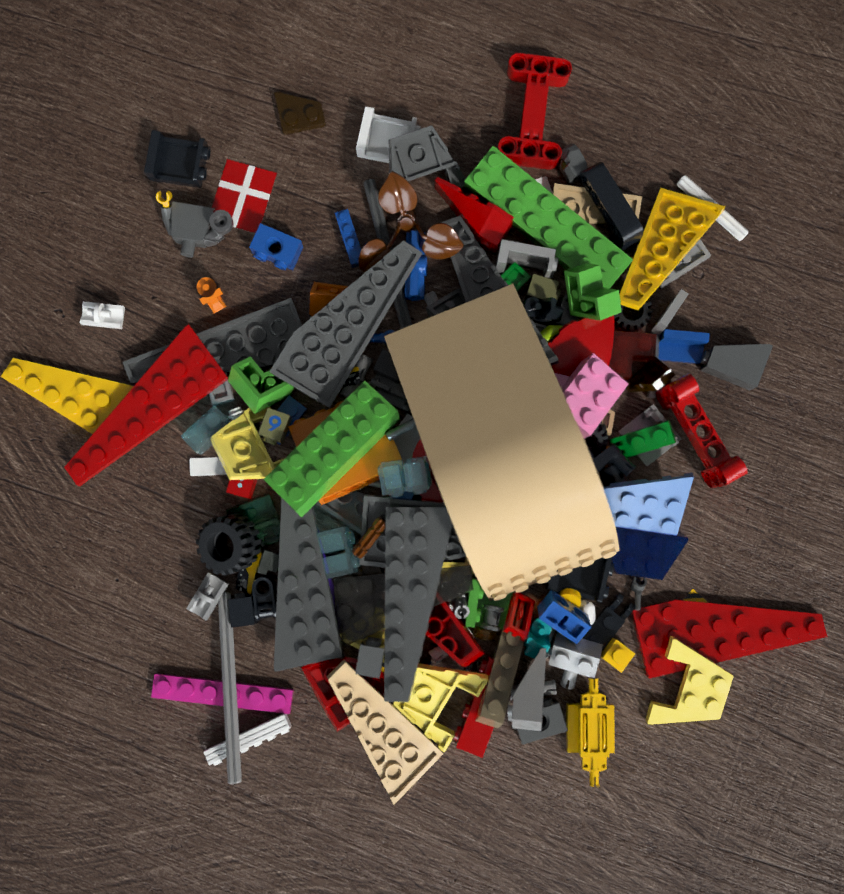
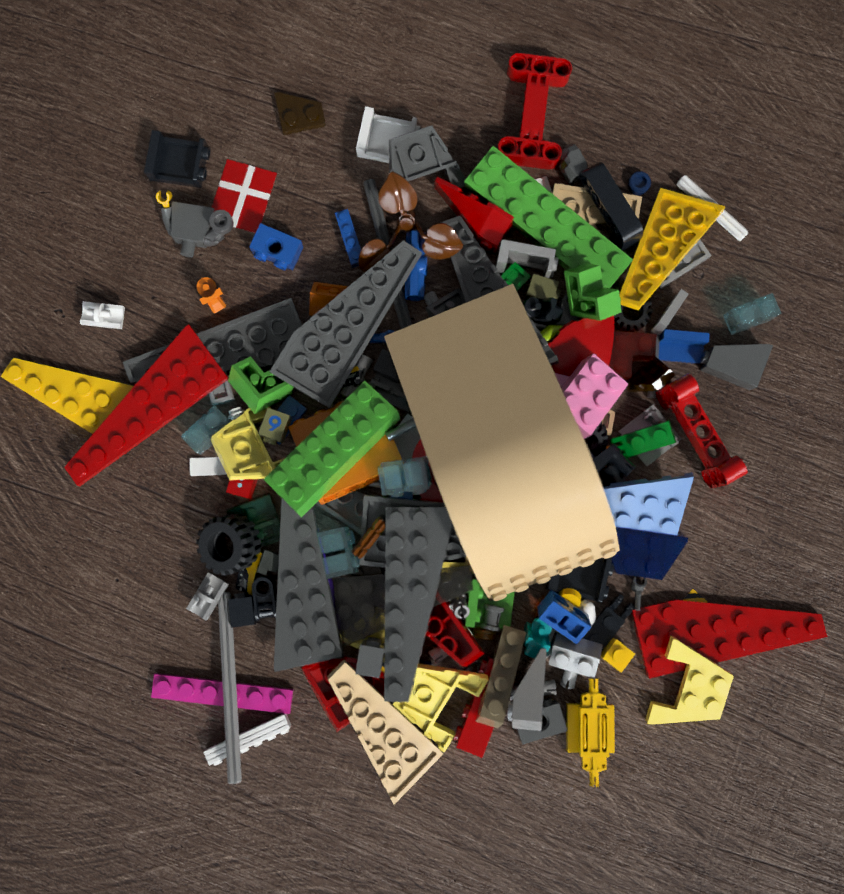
red tile [503,592,535,642] -> none
none -> dark blue tile [628,171,651,195]
none -> clear light blue piece [723,293,782,335]

